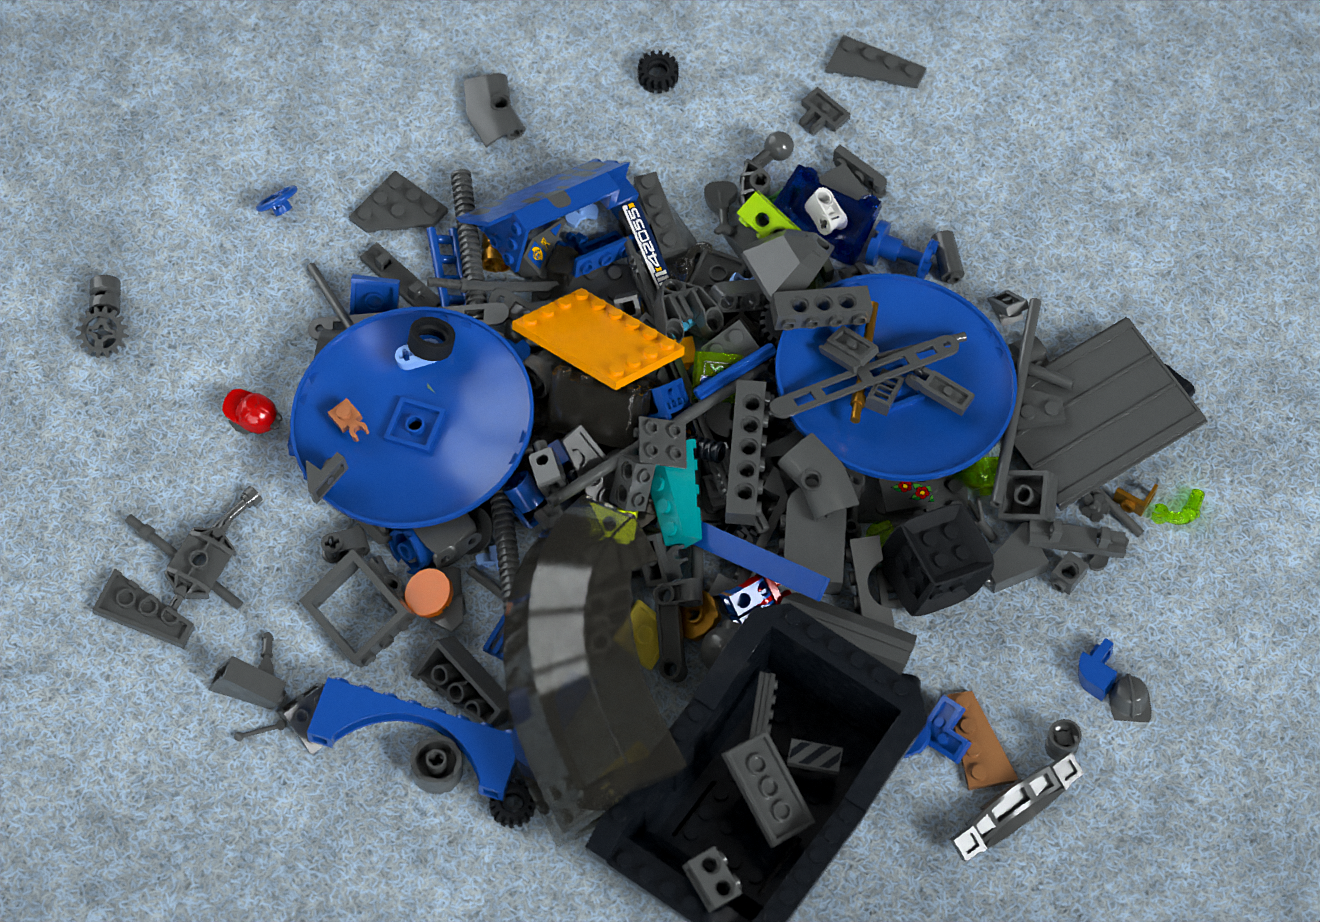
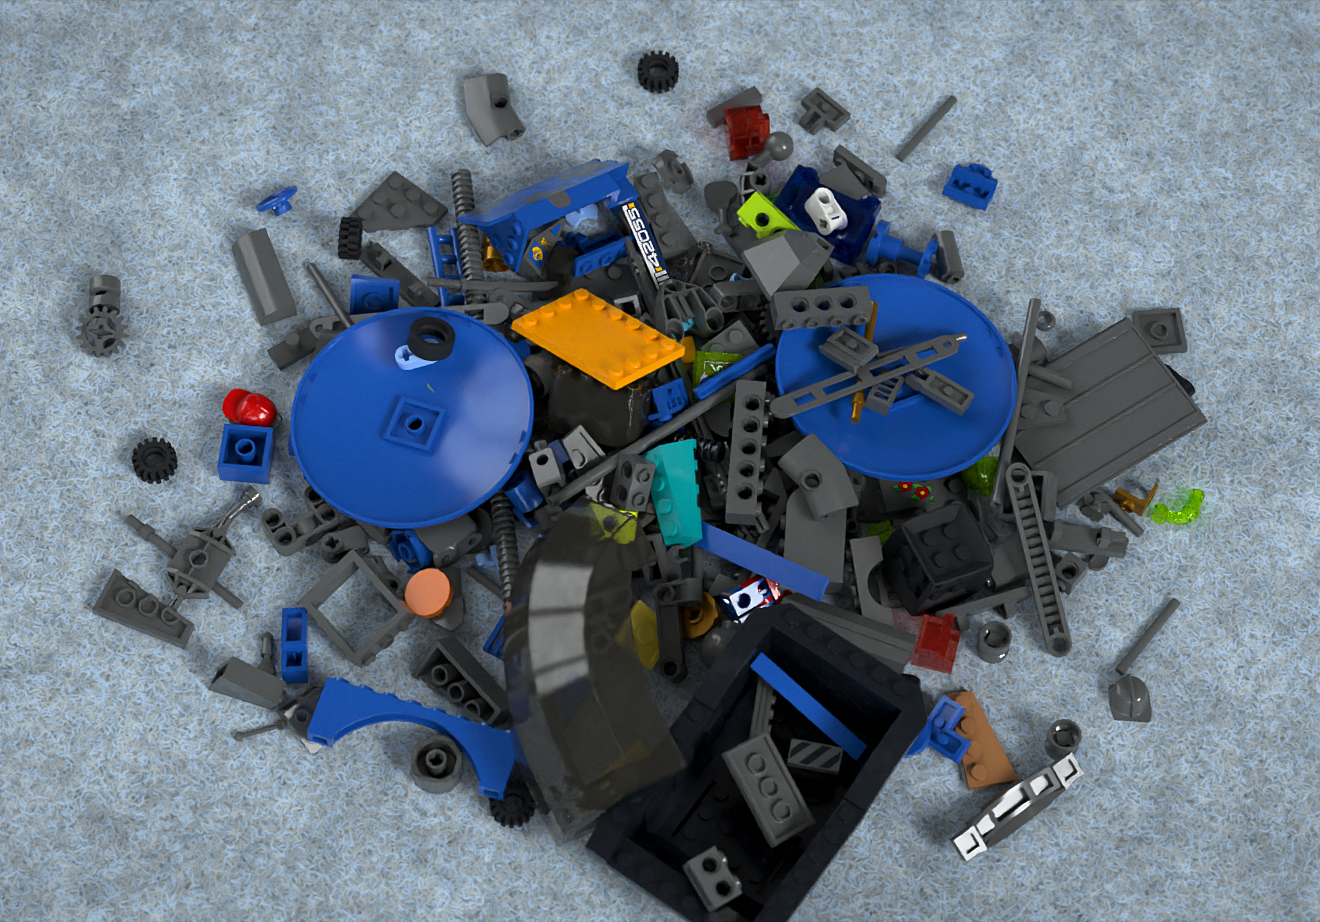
dark grey slope [306,452,349,504] -> none
nougat plate [327,398,369,442] -> none
dark grey hinge [633,416,687,469] -> none
dark grey wing [825,35,927,89] -> none
dark grey slope [987,290,1029,327] -> none
blue brick [1078,638,1117,701] -> none
none -> black tyre [132,437,178,484]
none -> blue brick [217,424,276,485]
none -> dark grey brick [232,228,297,327]
none -> dark grey beam [261,485,340,556]
none -> dark grey tile [267,327,318,371]
none -> blue slope [281,607,308,684]
none -> black tyre [338,217,363,260]
none -> dark grey plate [652,149,694,194]
none -> dark grey piece [706,86,762,128]
none -> clear red plate [724,105,770,161]
none -> blue sticker [750,652,867,760]
none -> dark grey plate [876,261,899,274]
none -> dark grey bar [895,95,957,162]
none -> clear red plate [912,612,961,674]
none -> dark grey hinge [931,585,1032,633]
none -> blue slope [942,163,998,211]
none -> dark grey wheel [976,621,1012,664]
none -> dark grey gear [1005,463,1072,658]
none -> dark grey piece [1037,311,1056,331]
none -> dark grey bar [1115,598,1180,676]
none -> dark grey tile [1132,308,1188,355]

